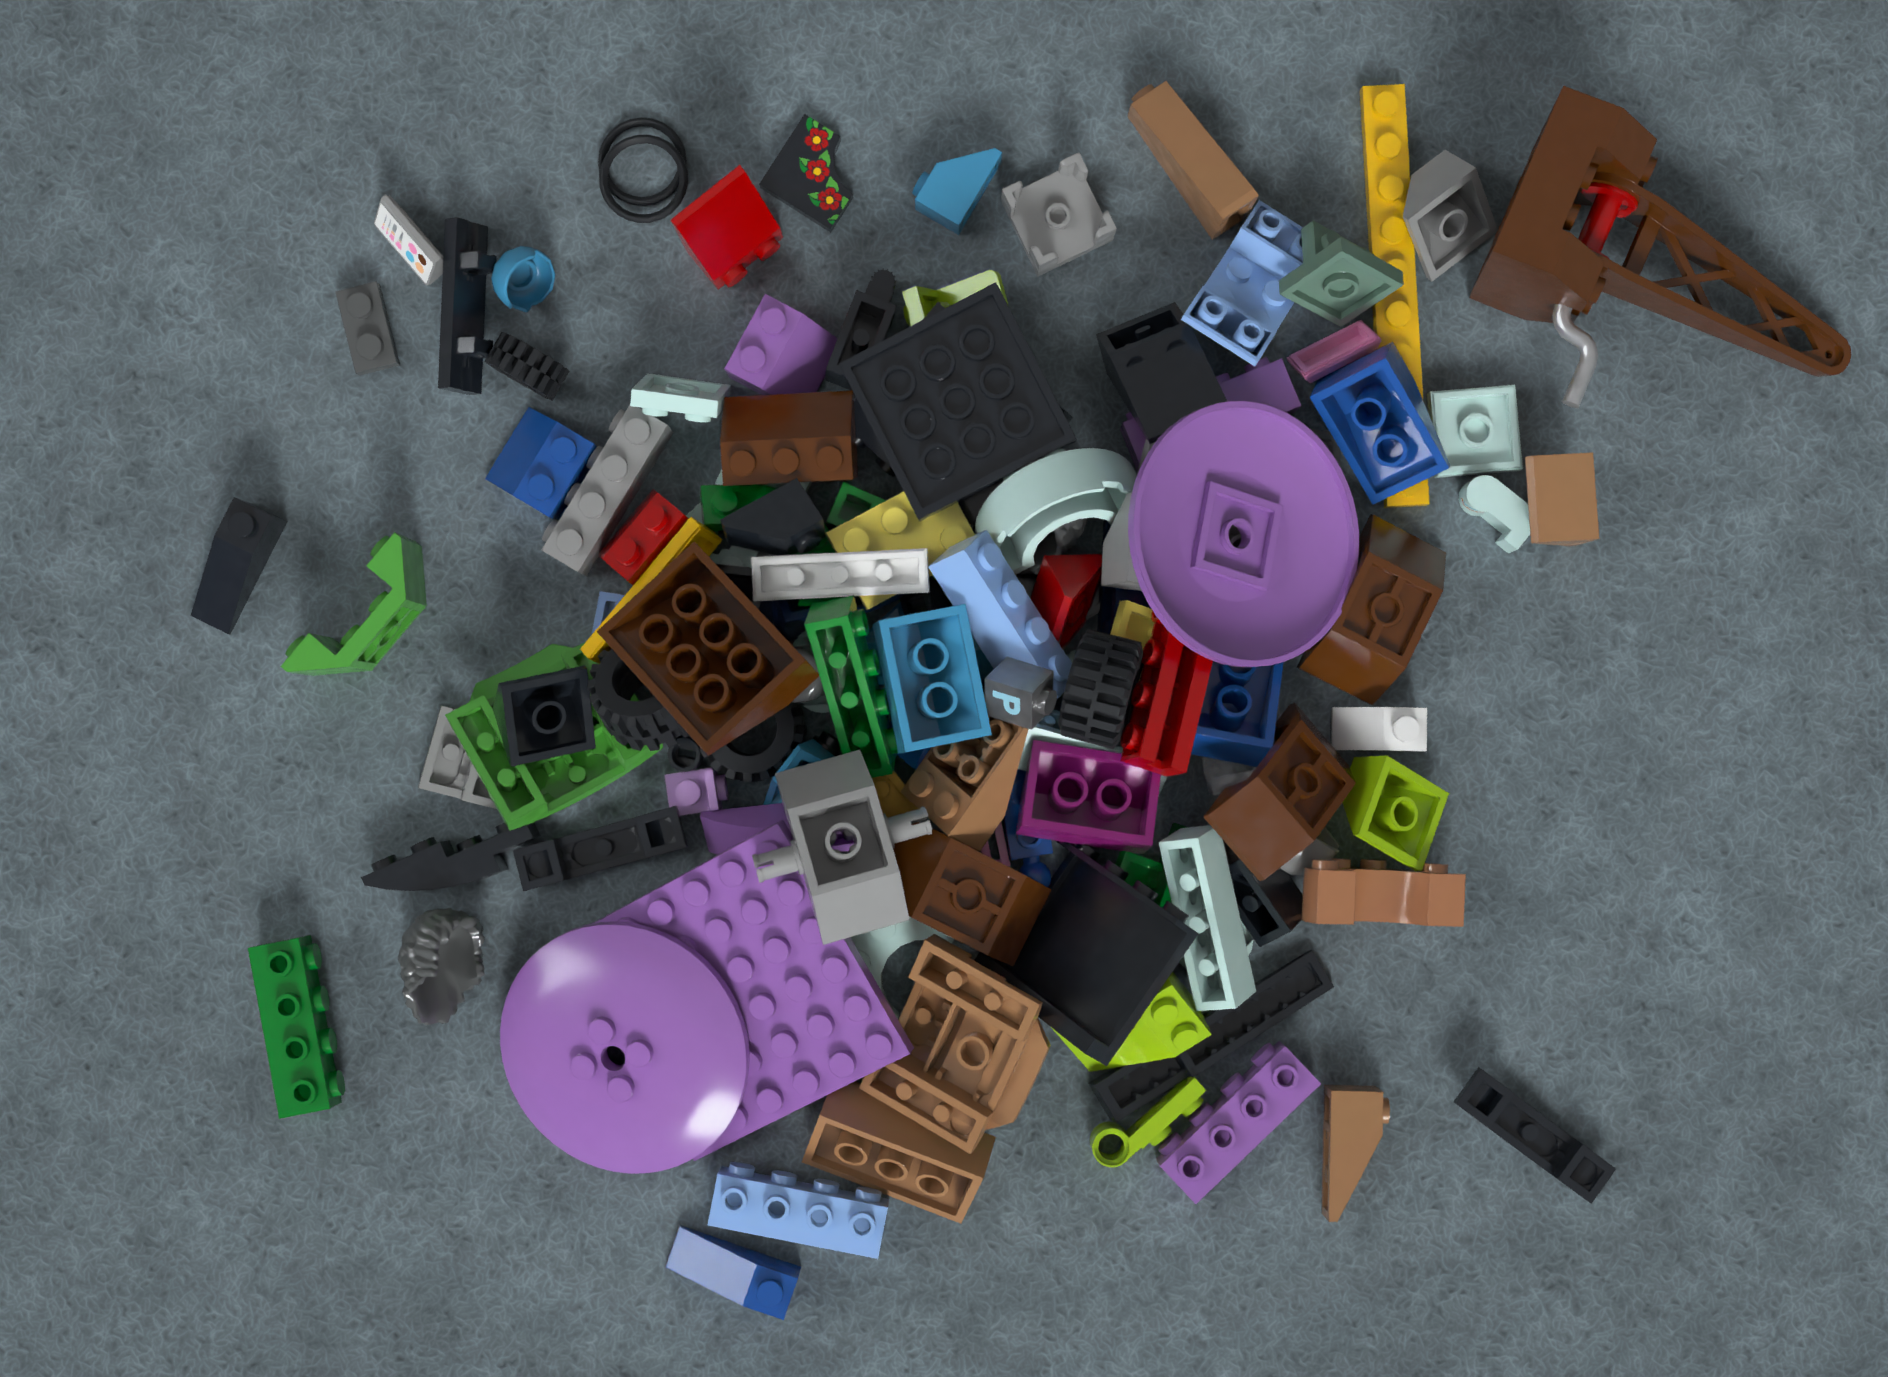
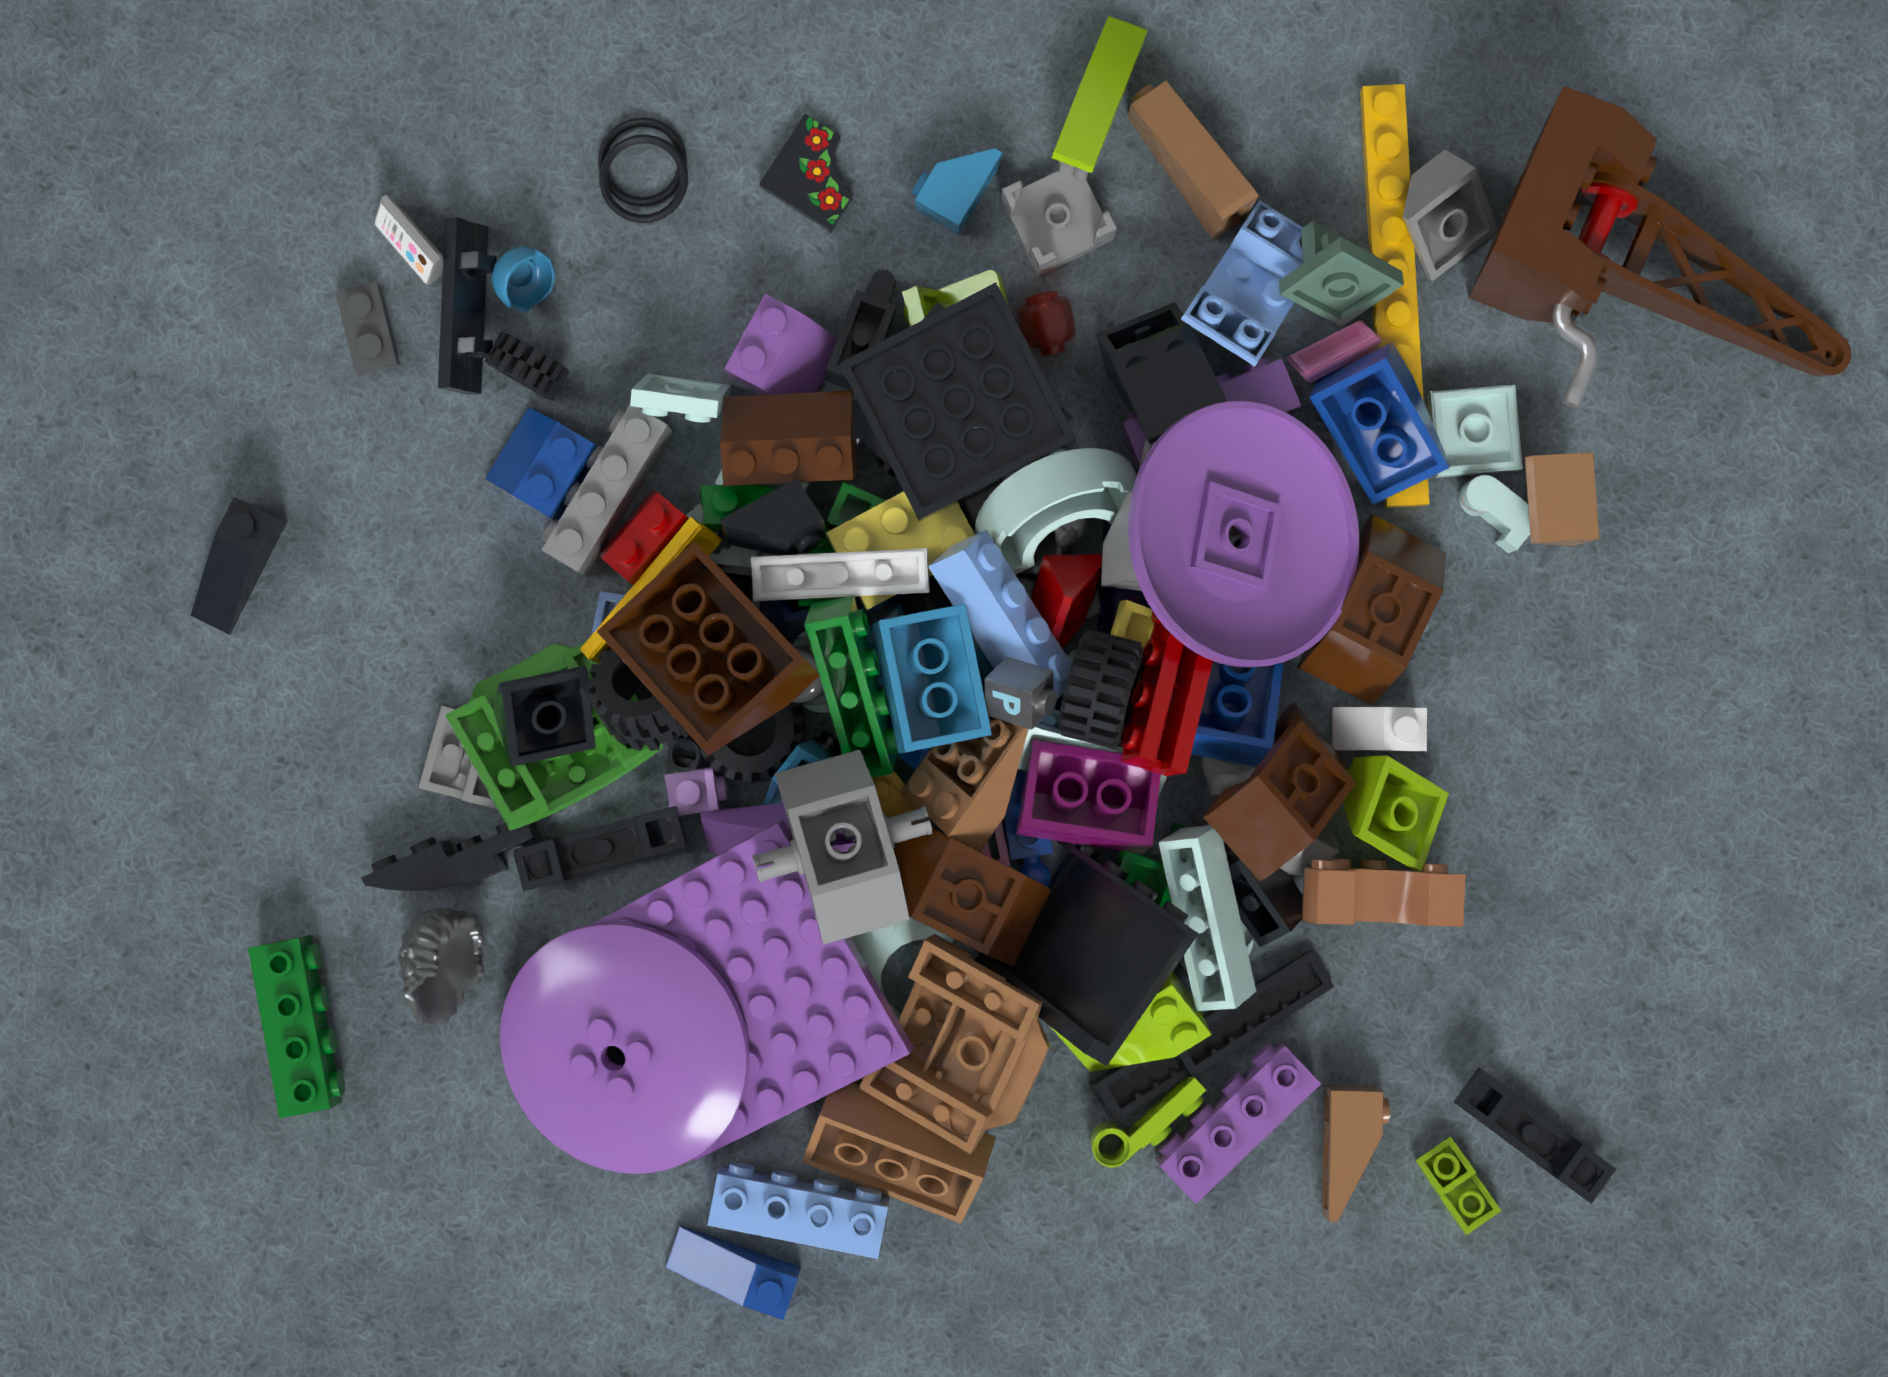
bright green slope [280,532,427,676] -> none
red slope [671,165,783,290] -> none
none -> clear red head [1017,290,1077,356]
none -> lime slope [1052,16,1148,173]
none -> lime slope [1415,1136,1502,1236]

